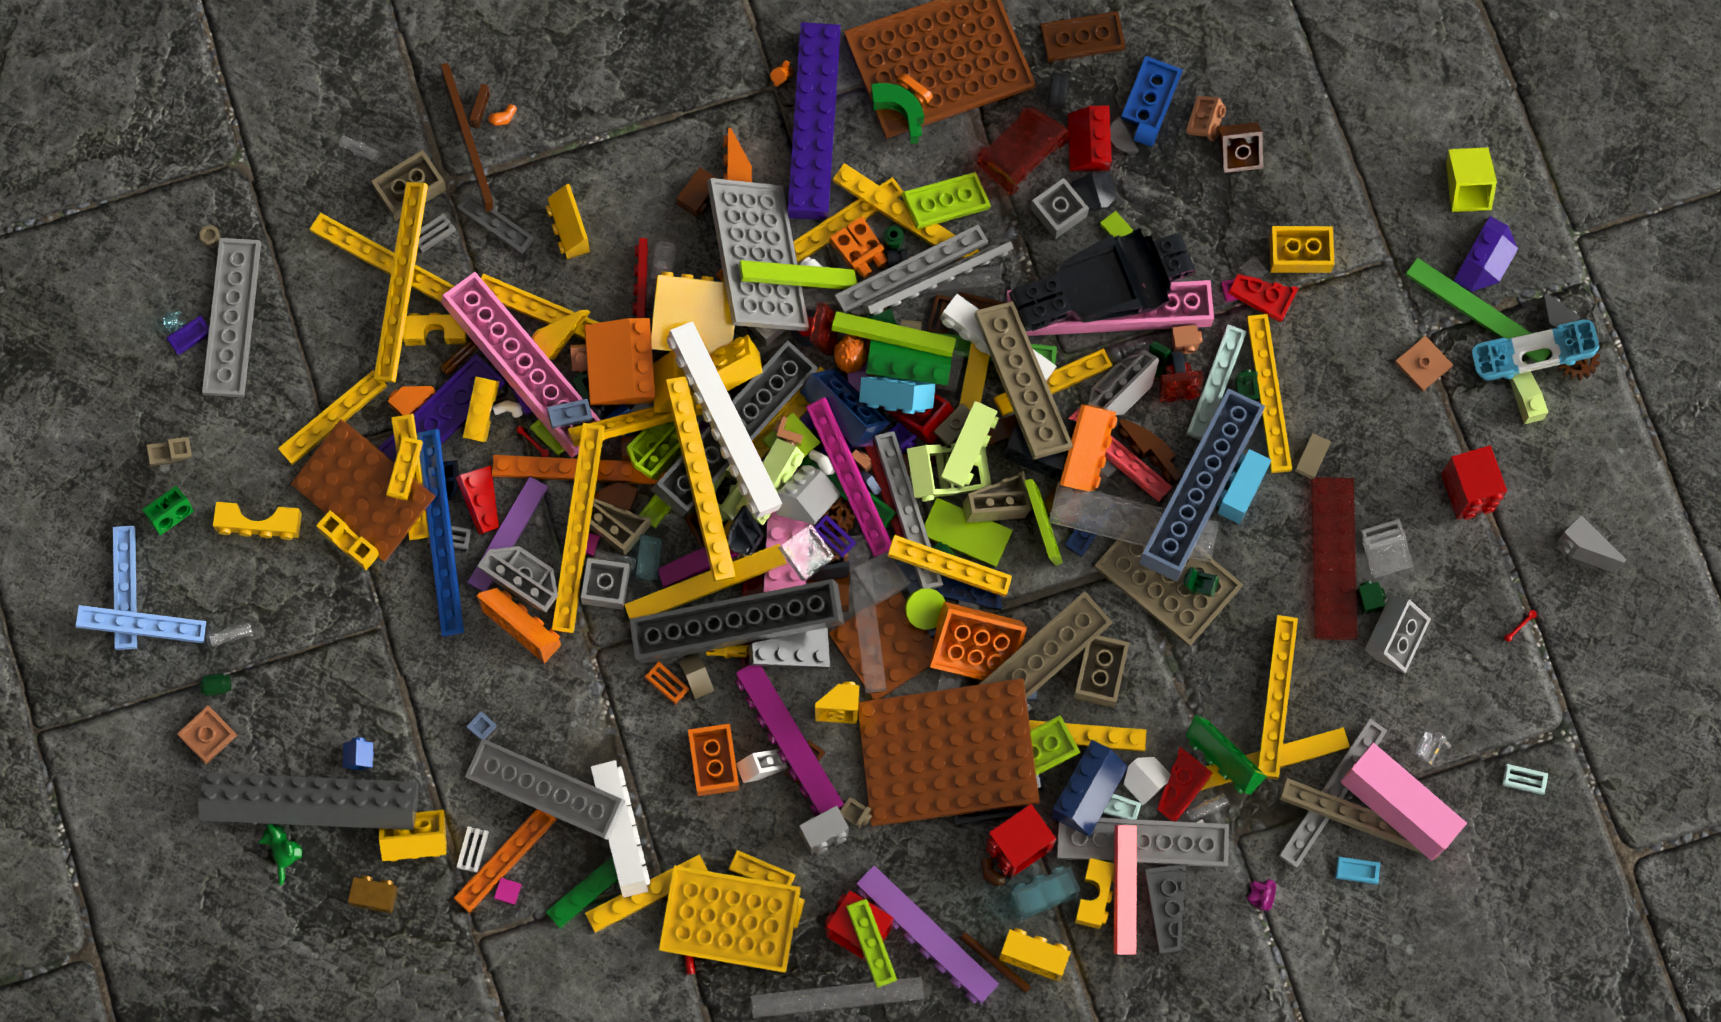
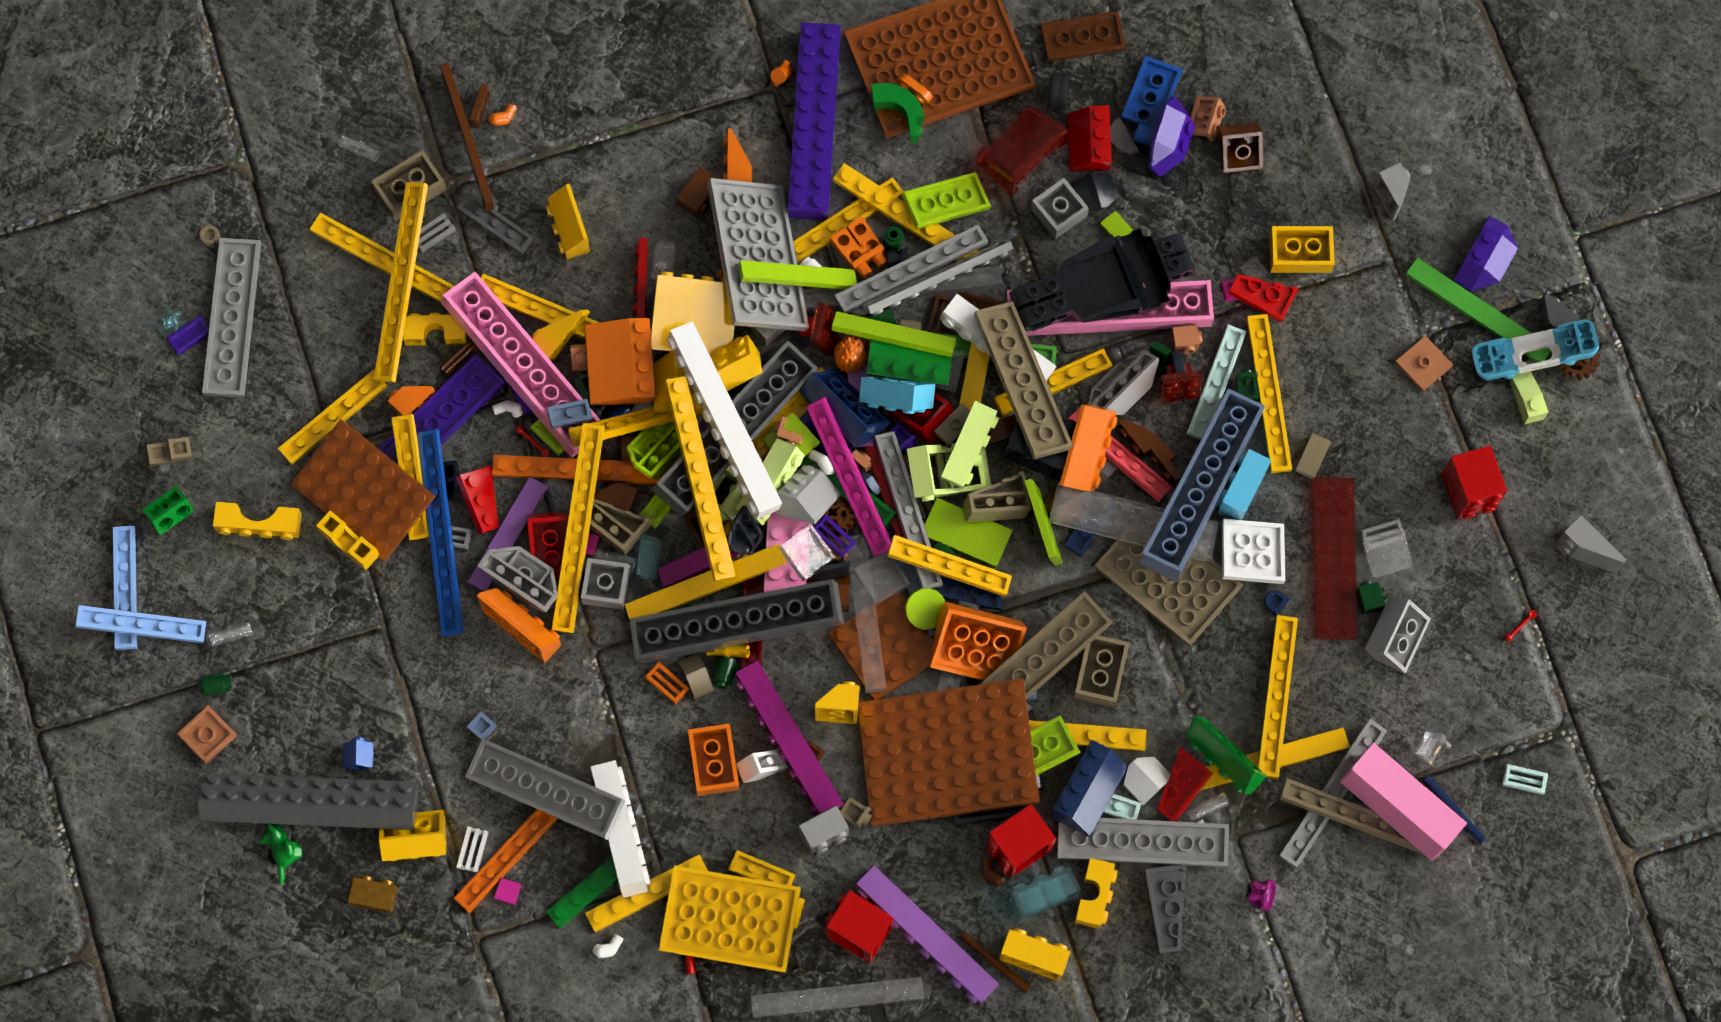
yellow tile [386,436,423,501] -> none
yellow arch [463,377,500,442] -> none
wing [749,628,830,669] -> none
lime tile [846,899,897,988] -> none
tile [1114,825,1137,954] -> none
dark green bracket [1184,567,1219,597] -> none
medium azure tile [1335,856,1380,885] -> none
neon yellow slope [1446,148,1497,212] -> none
none -> red slope [527,511,570,578]
none -> white arm [593,934,624,958]
none -> dark green brick [712,656,737,689]
none -> dark purple wedge [1148,96,1195,177]
none -> white plate [1221,519,1285,584]
none -> dark blue tile [1264,591,1290,616]
none -> light grey slope [1373,163,1410,221]
none -> dark blue bar [1423,775,1486,844]

